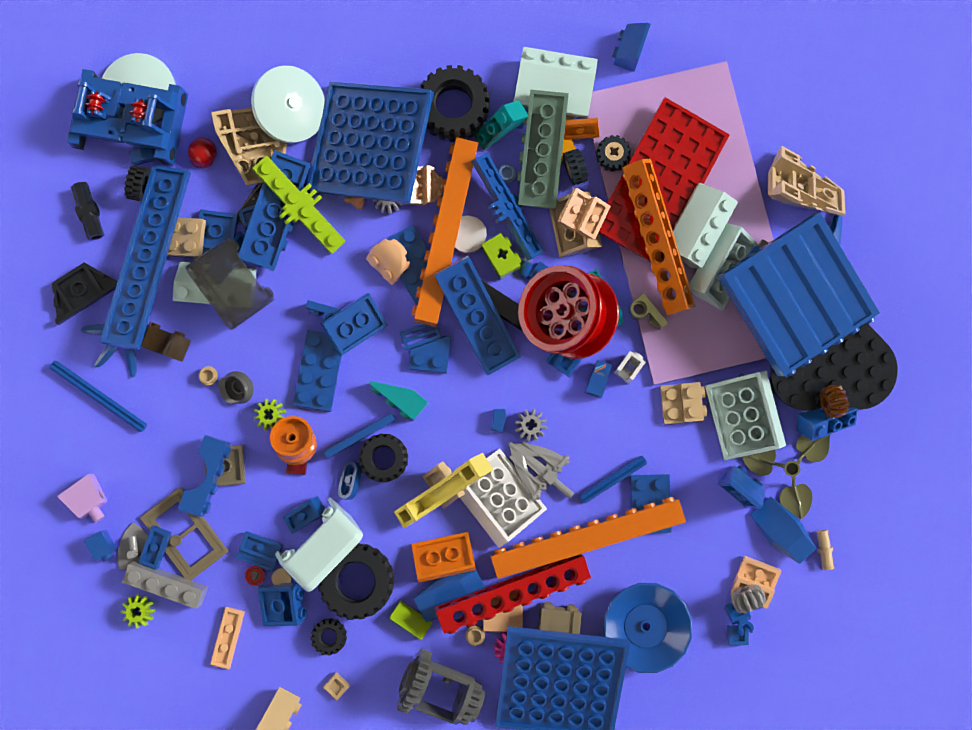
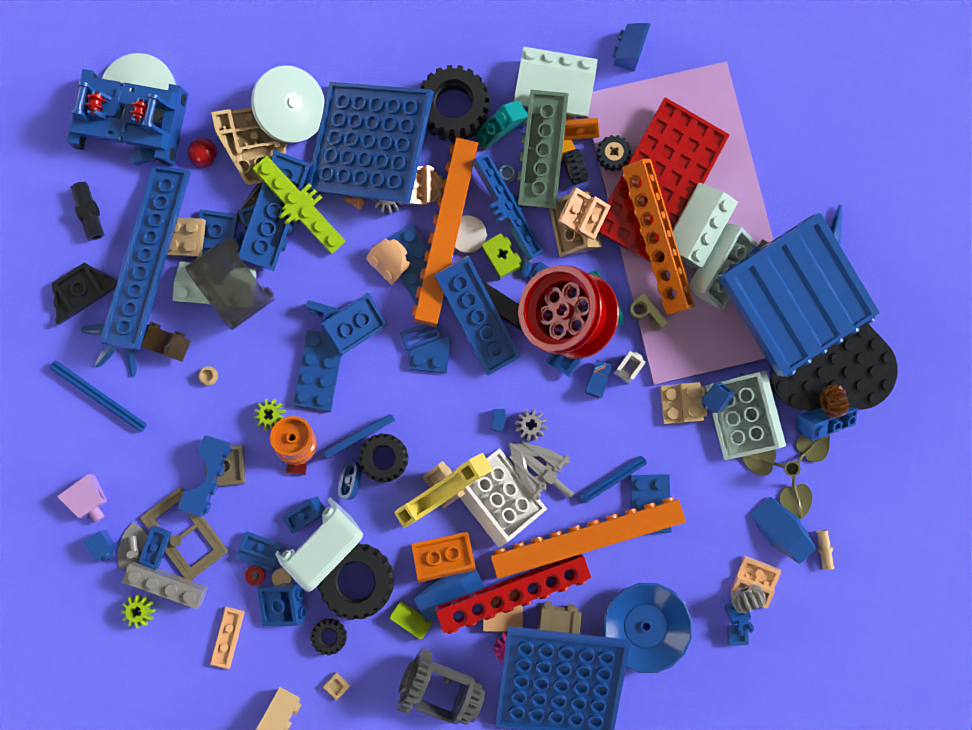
black tyre [124,165,151,202] -> none
dark grey hat [218,371,254,404] -> none
teal slope [369,381,429,421] -> none
tan plate [465,626,485,646] -> none
blue slope [717,465,766,509] -> none
tan wedge [768,146,846,216] -> none
none -> blue brick [701,382,735,413]

